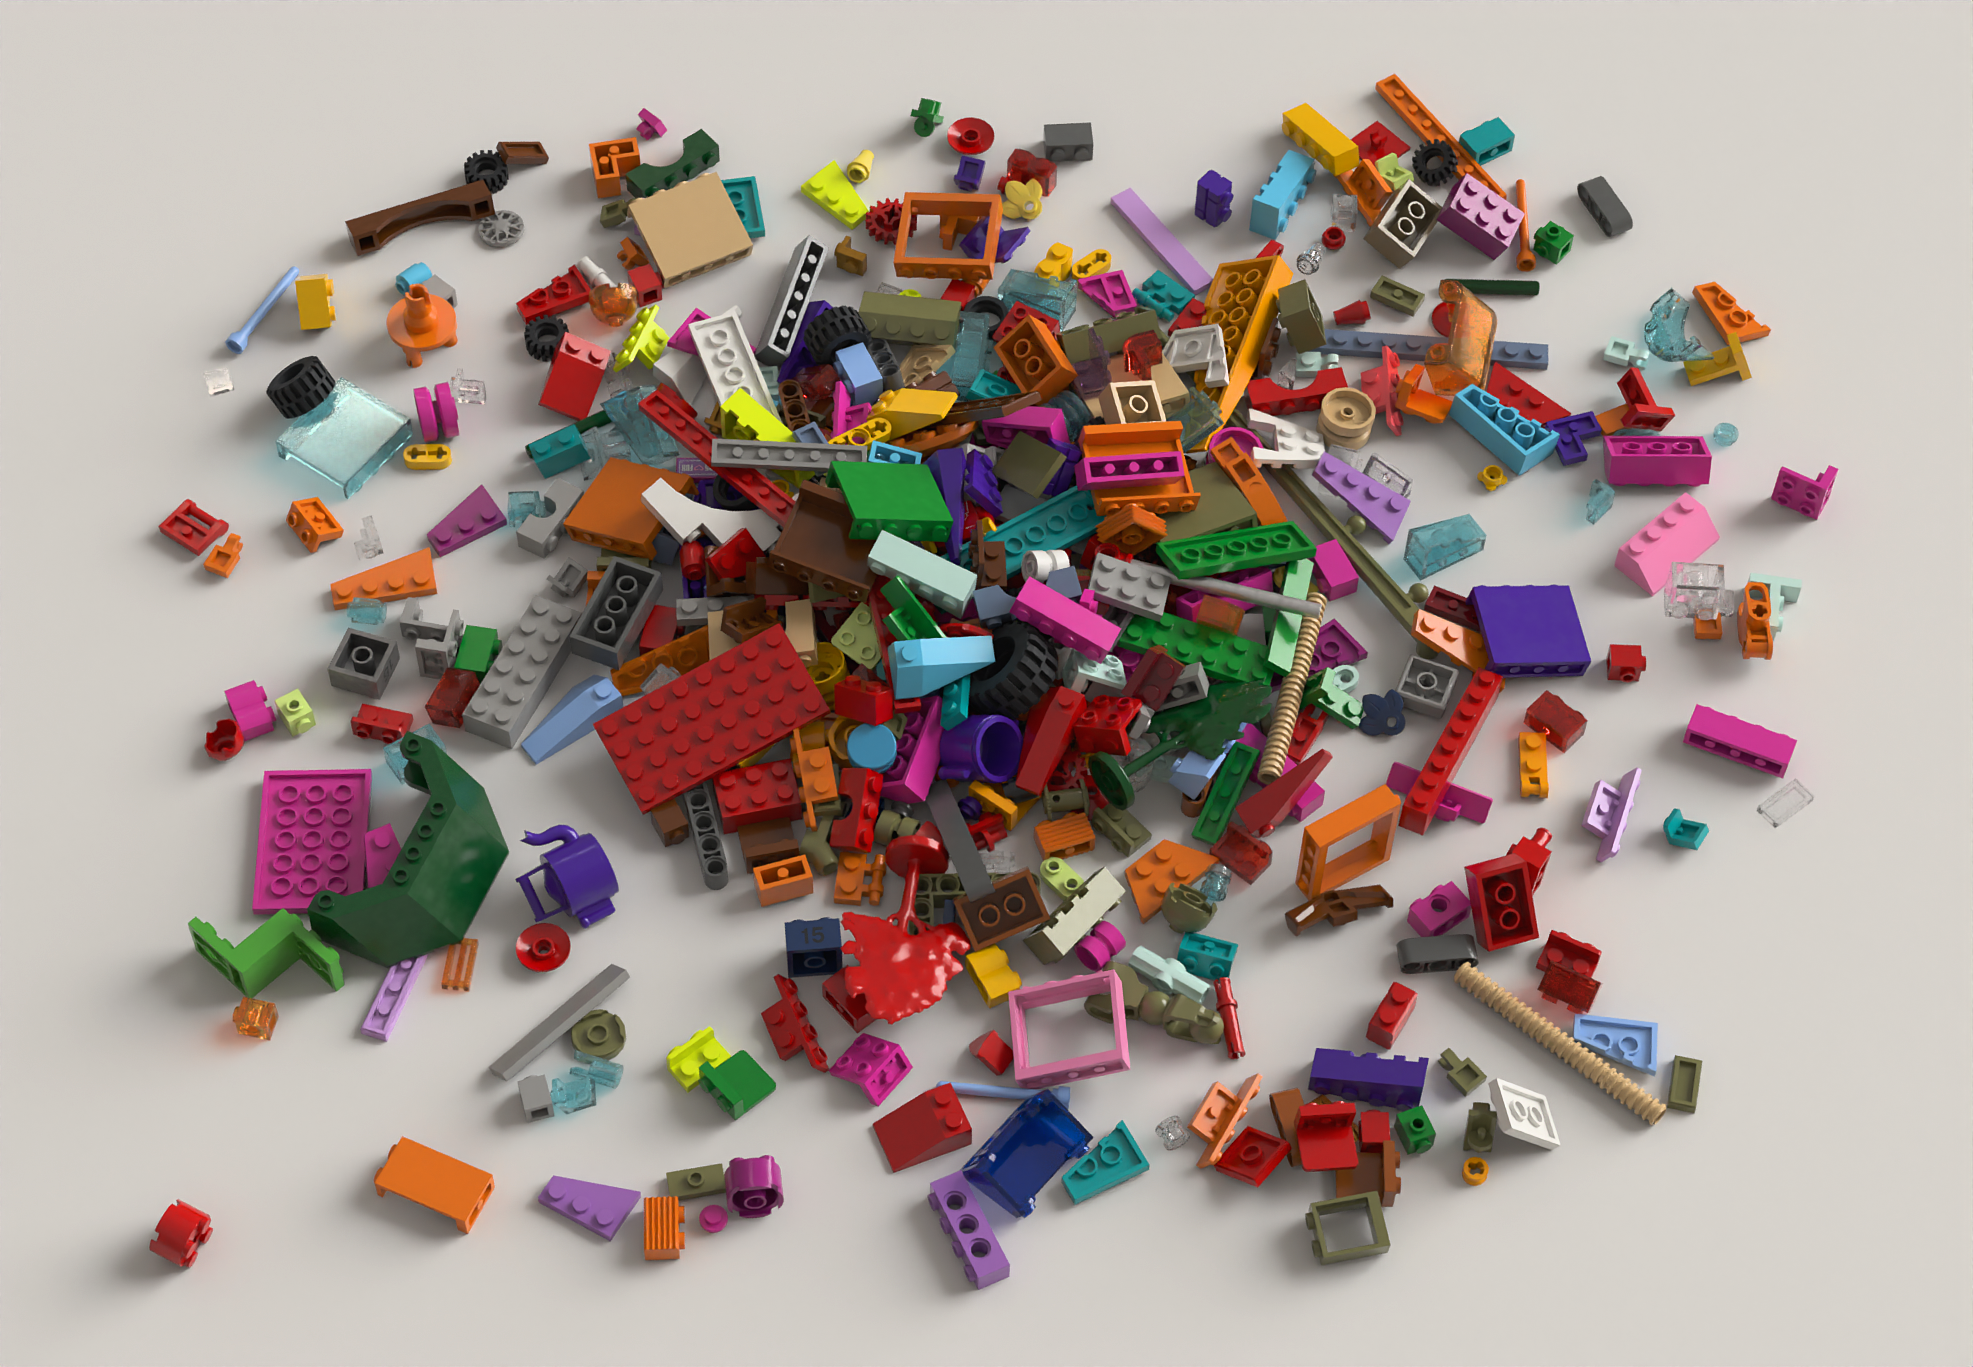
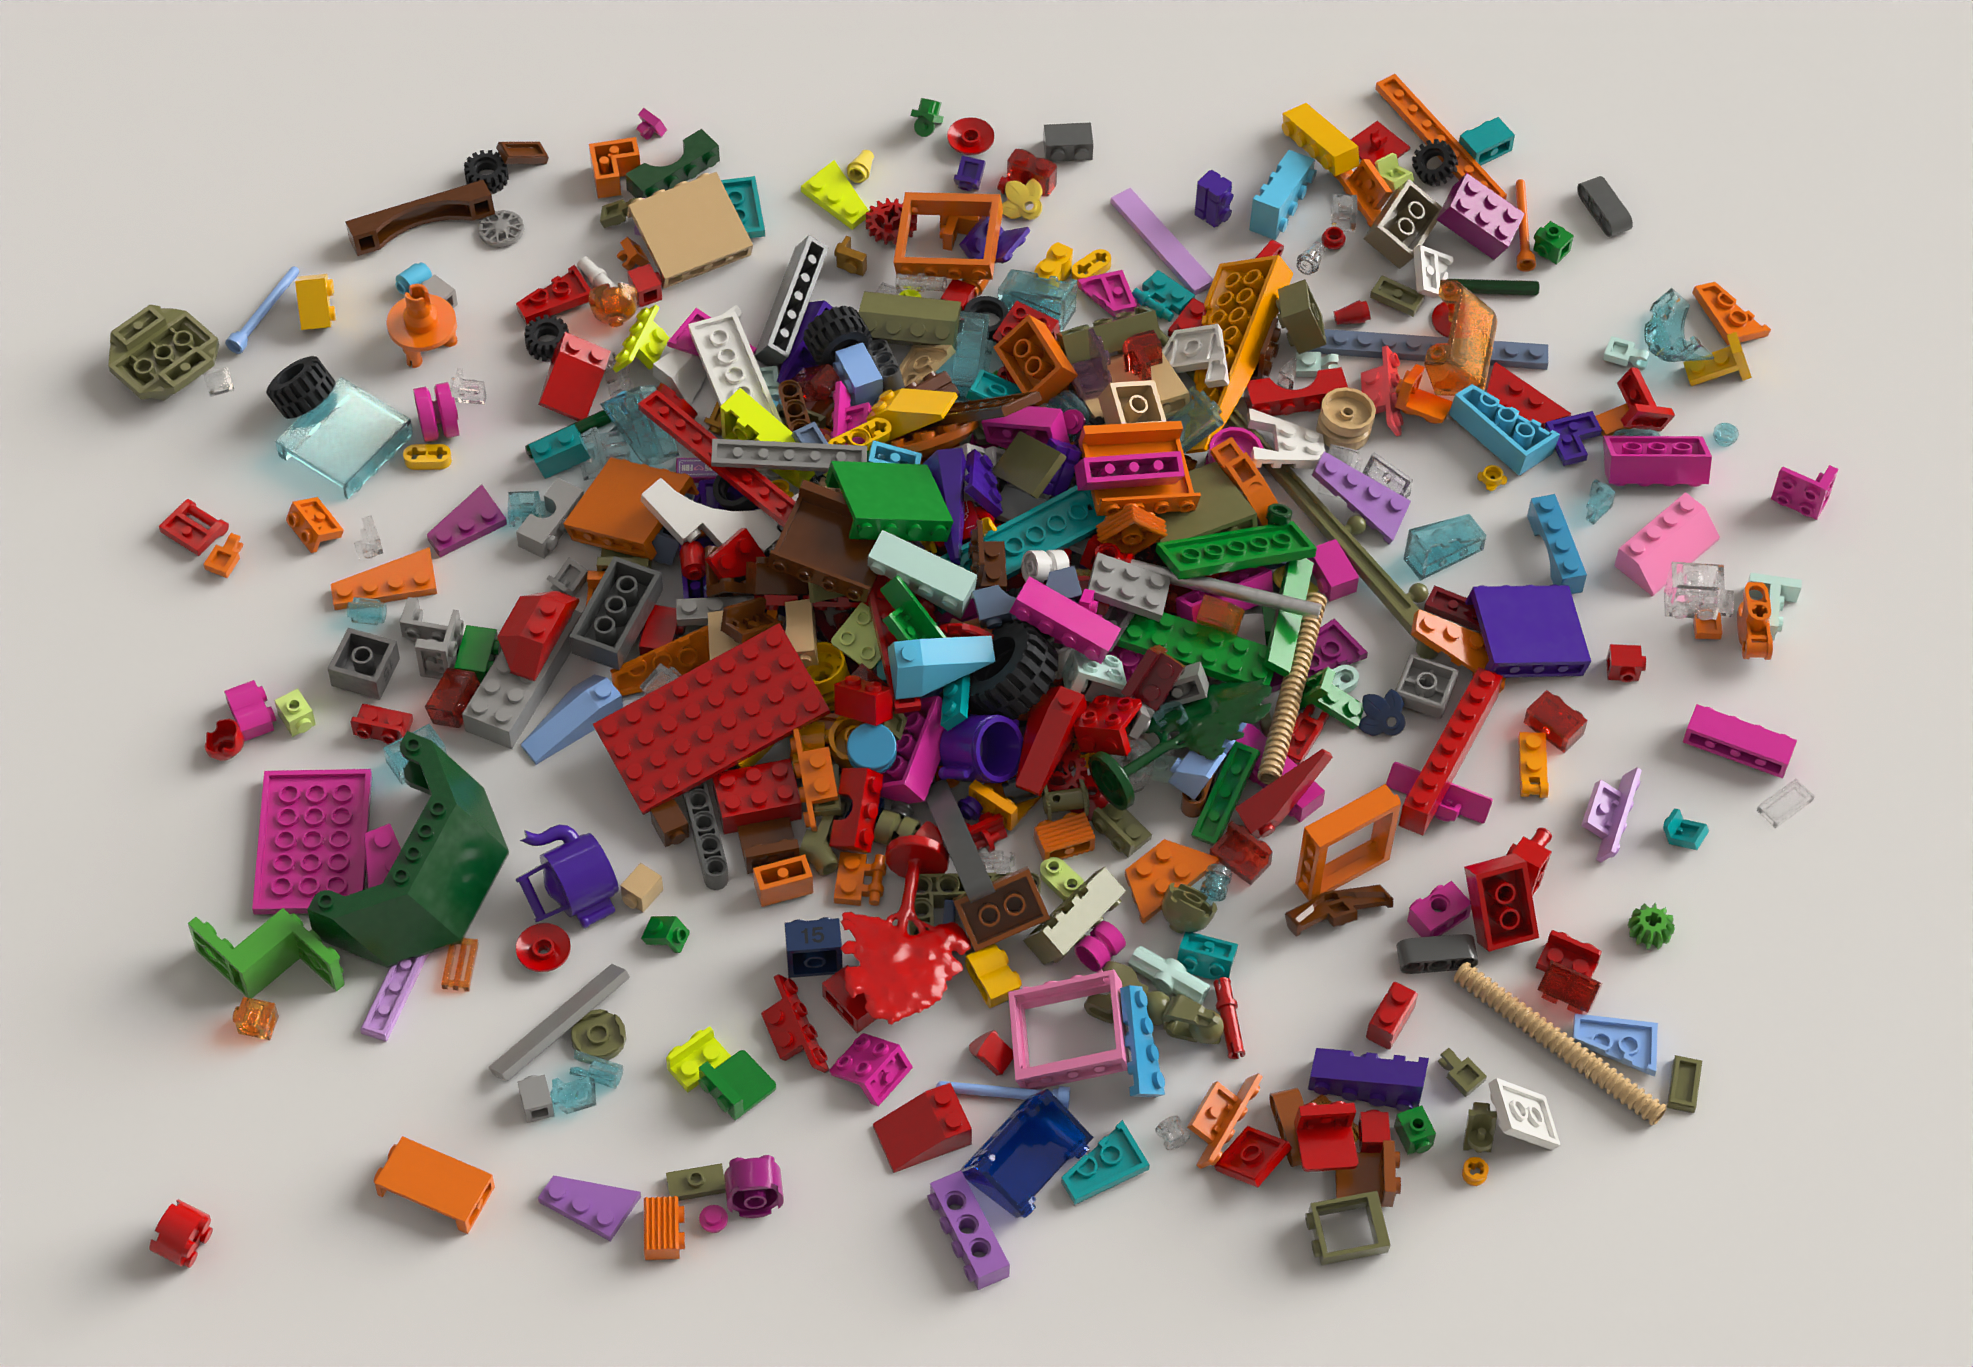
none -> olive piece [108,305,219,401]
none -> red wedge [497,591,580,682]
none -> tan brick [620,863,663,912]
none -> green bracket [641,916,690,953]
none -> clear pin [895,273,947,293]
none -> dark pink plate [1063,409,1085,434]
none -> dark azure wing [1120,985,1165,1097]
none -> clear light blue piece [1153,701,1188,727]
none -> dark green tile [1266,504,1292,525]
none -> white wing [1413,245,1453,298]
none -> dark azure arch [1527,494,1587,594]
none -> bright green gear [1628,902,1675,950]

